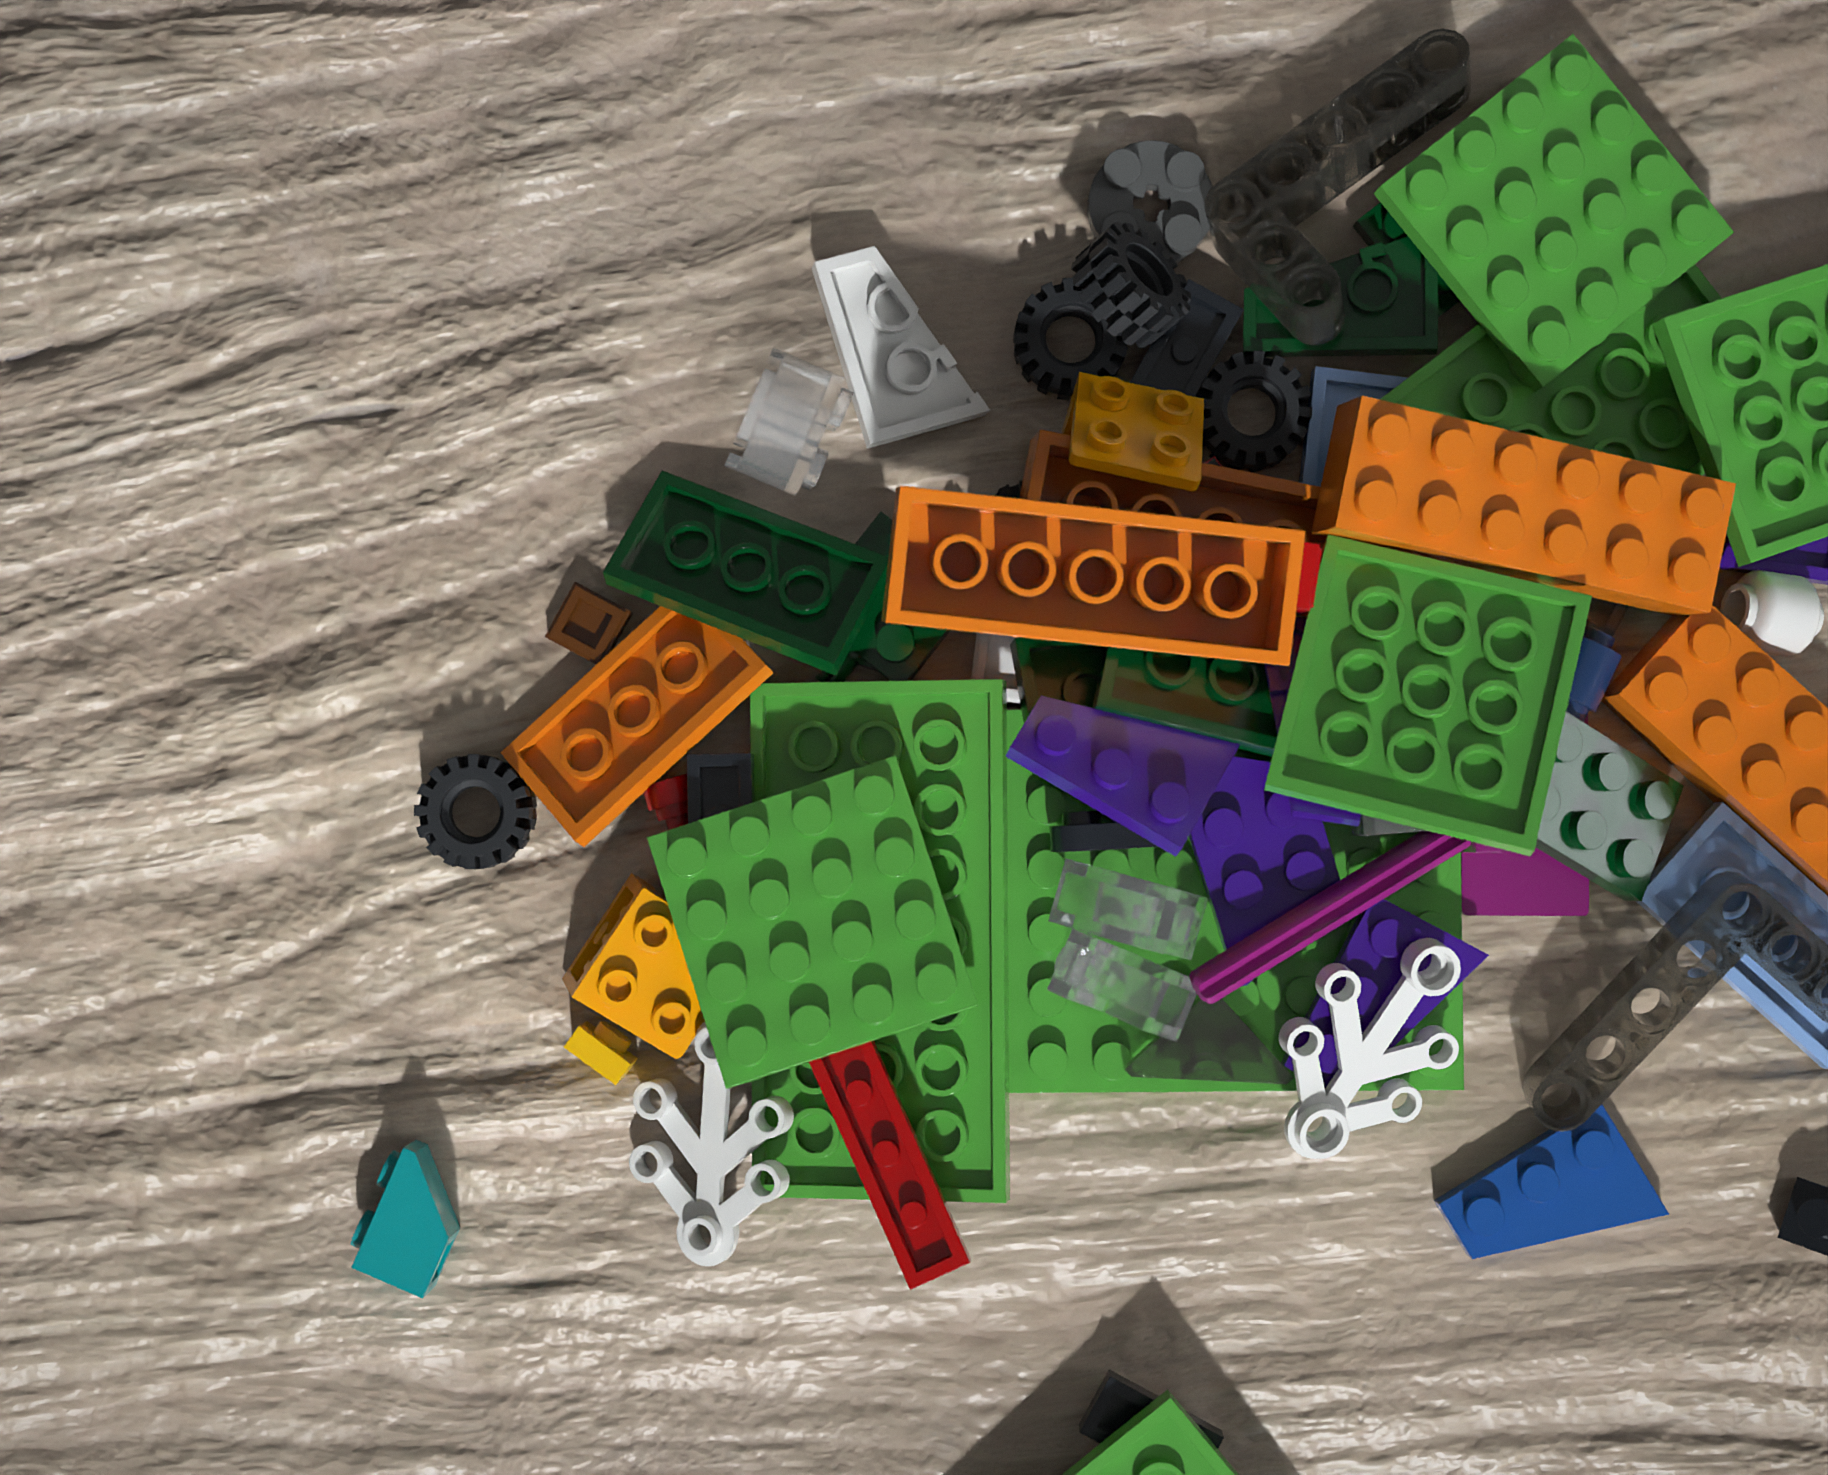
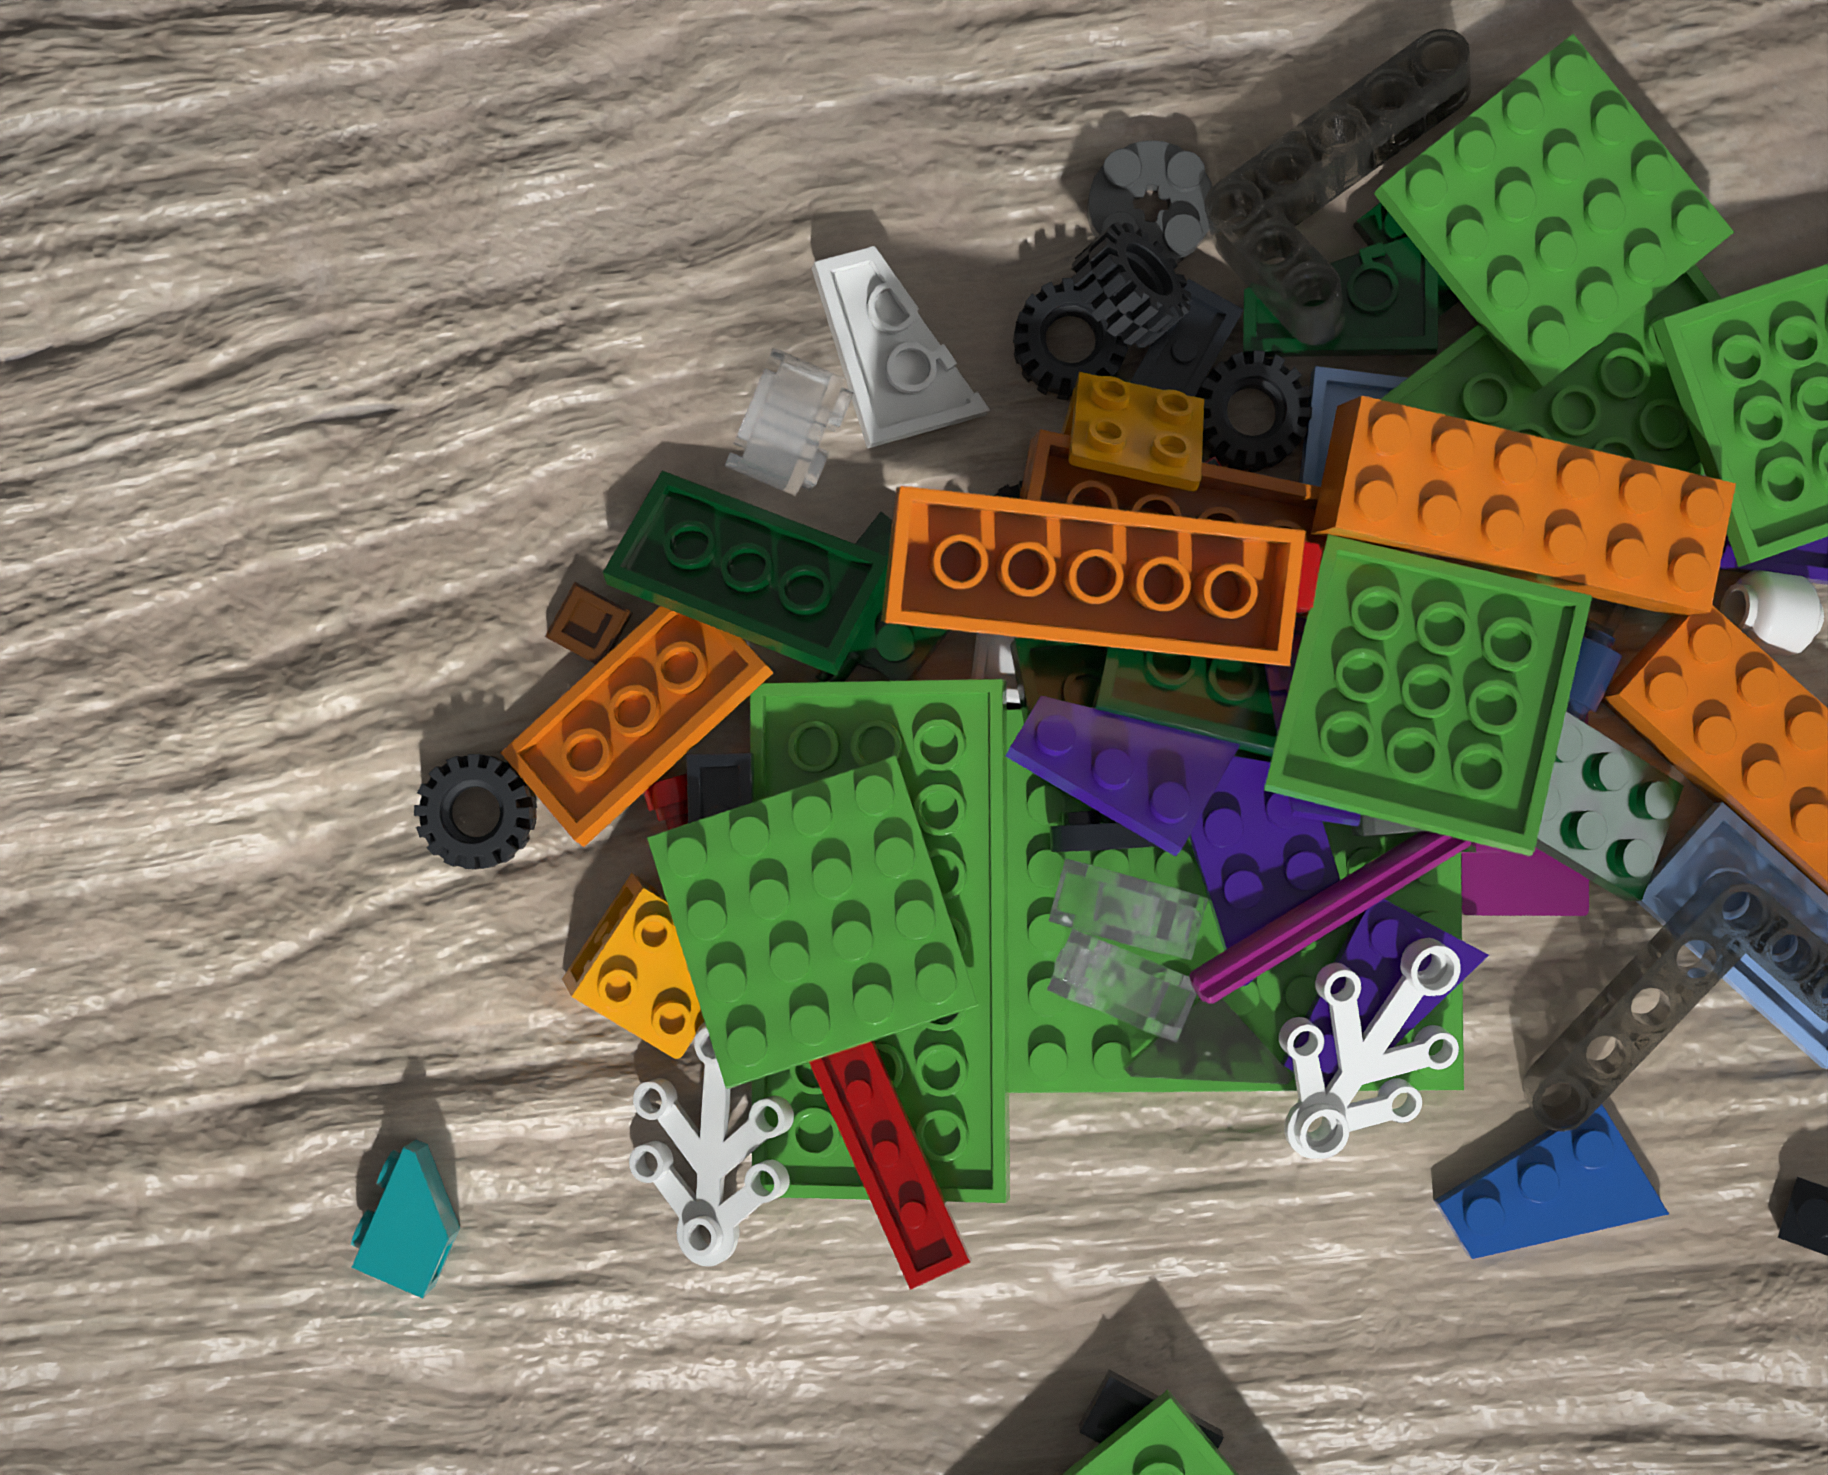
yellow plate [564,1020,638,1085] -> none

